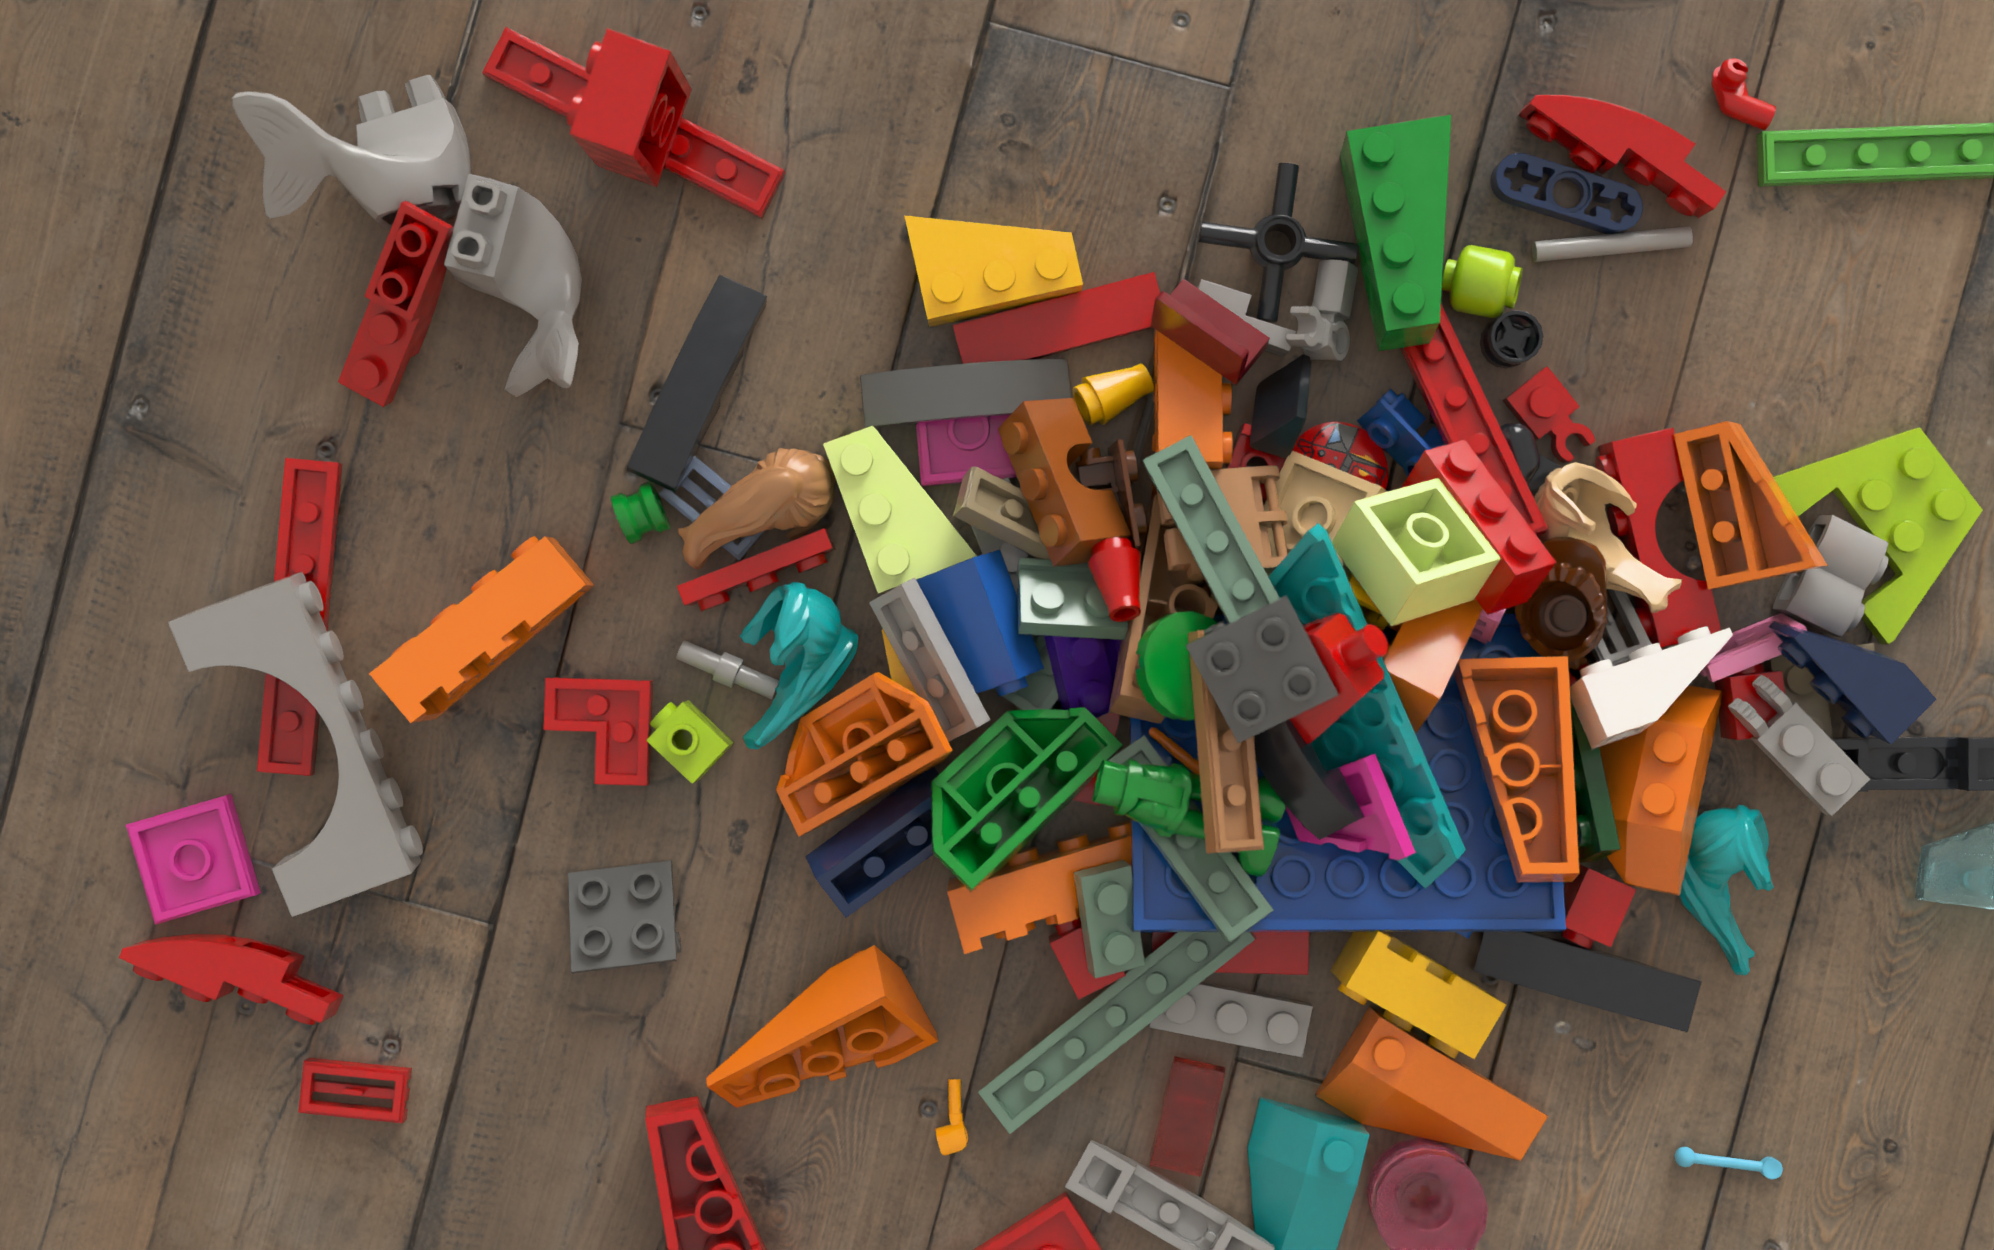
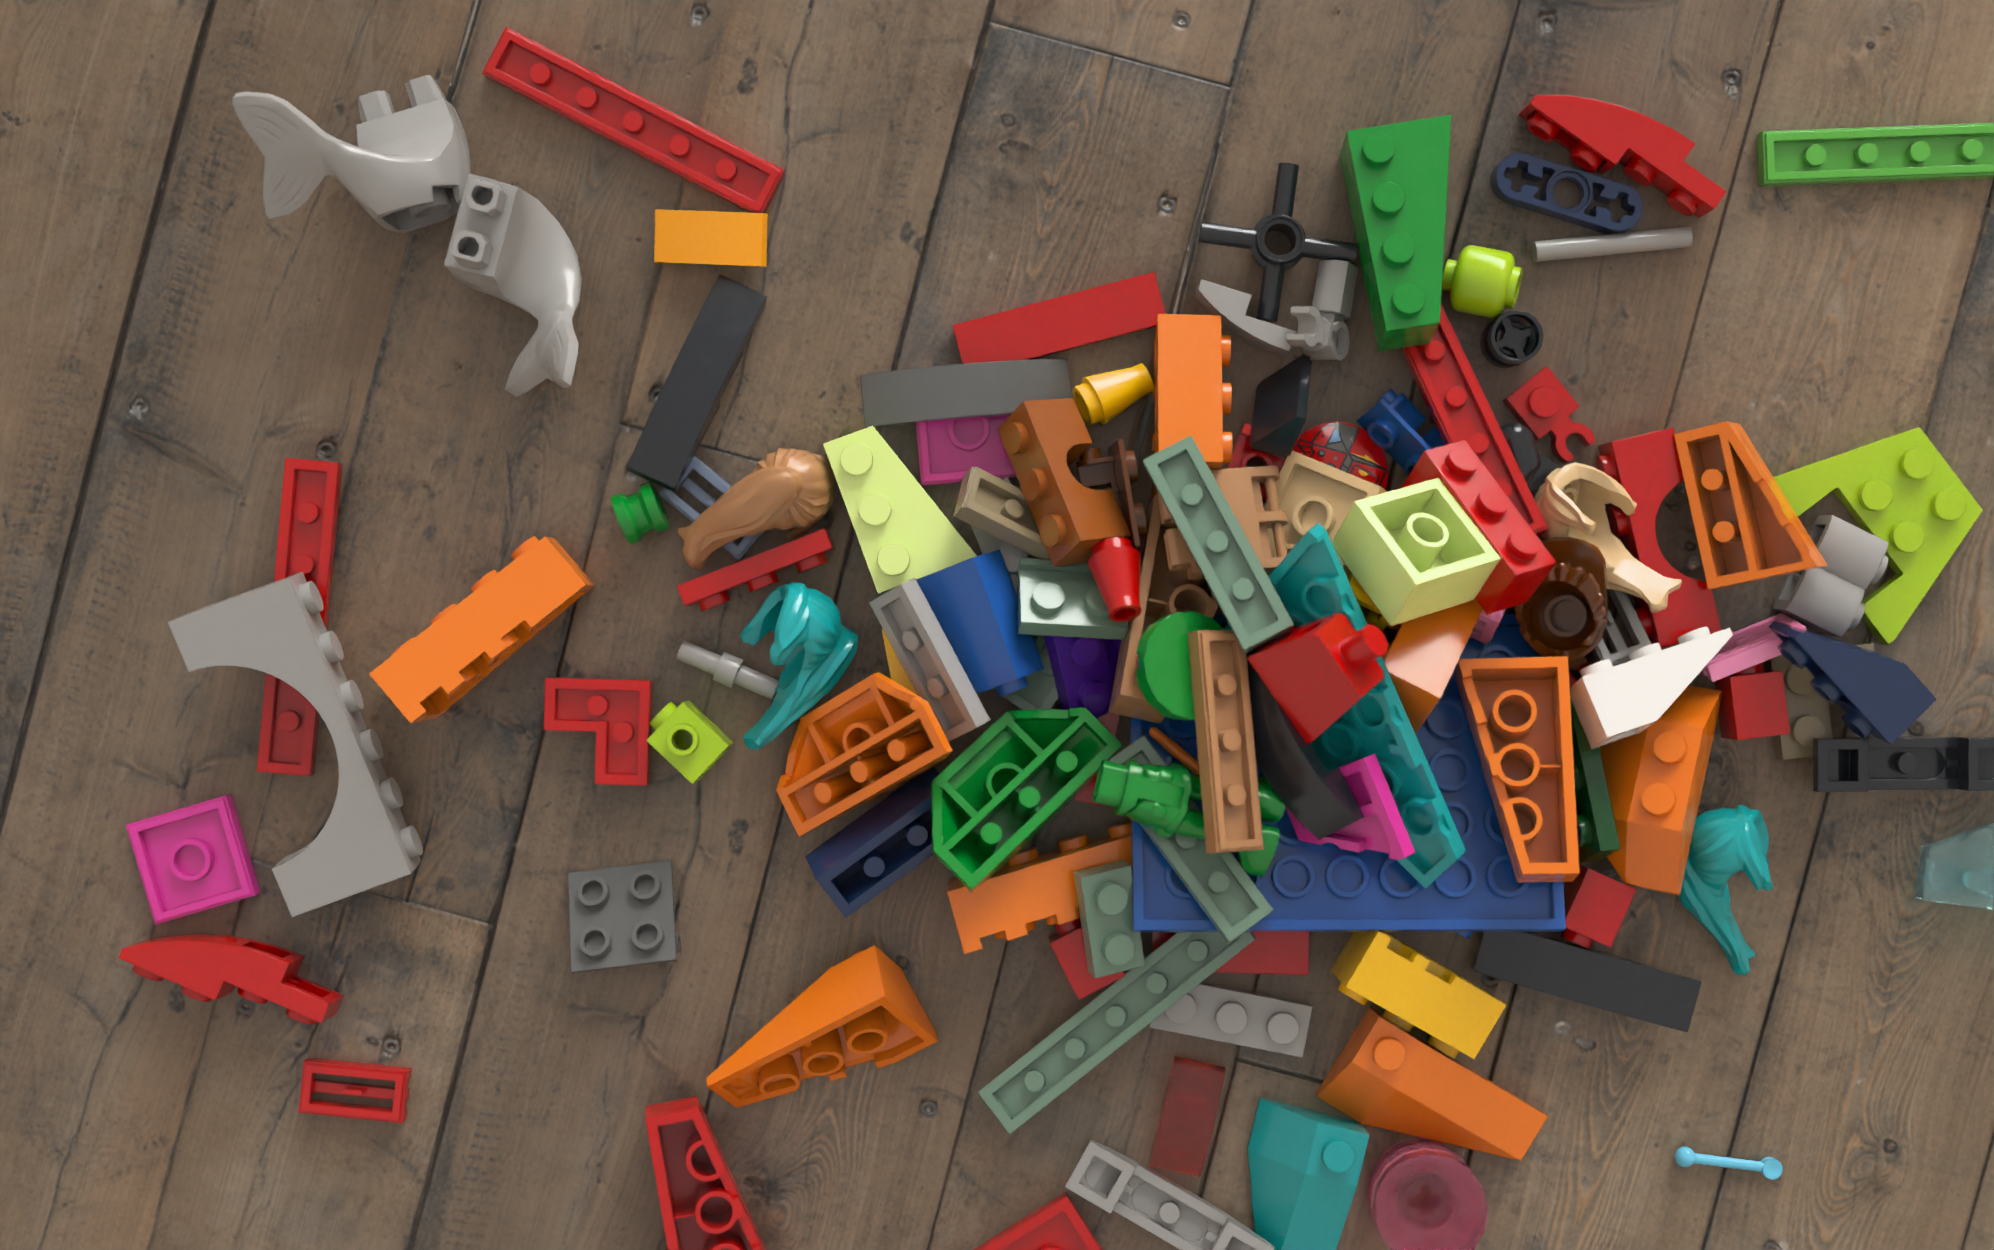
red slope [338,201,453,407] -> none
red brick [567,28,692,187] -> none
yellow wedge [905,216,1083,327] -> none
light orange hand [935,1079,968,1156] -> none
dark red panel [1151,279,1270,385] -> none
dark grey hinge [1186,595,1339,743] -> none
red arm [1711,58,1776,131] -> none
light grey hinge [1728,674,1870,816] -> none
none -> light orange slope [654,209,768,267]

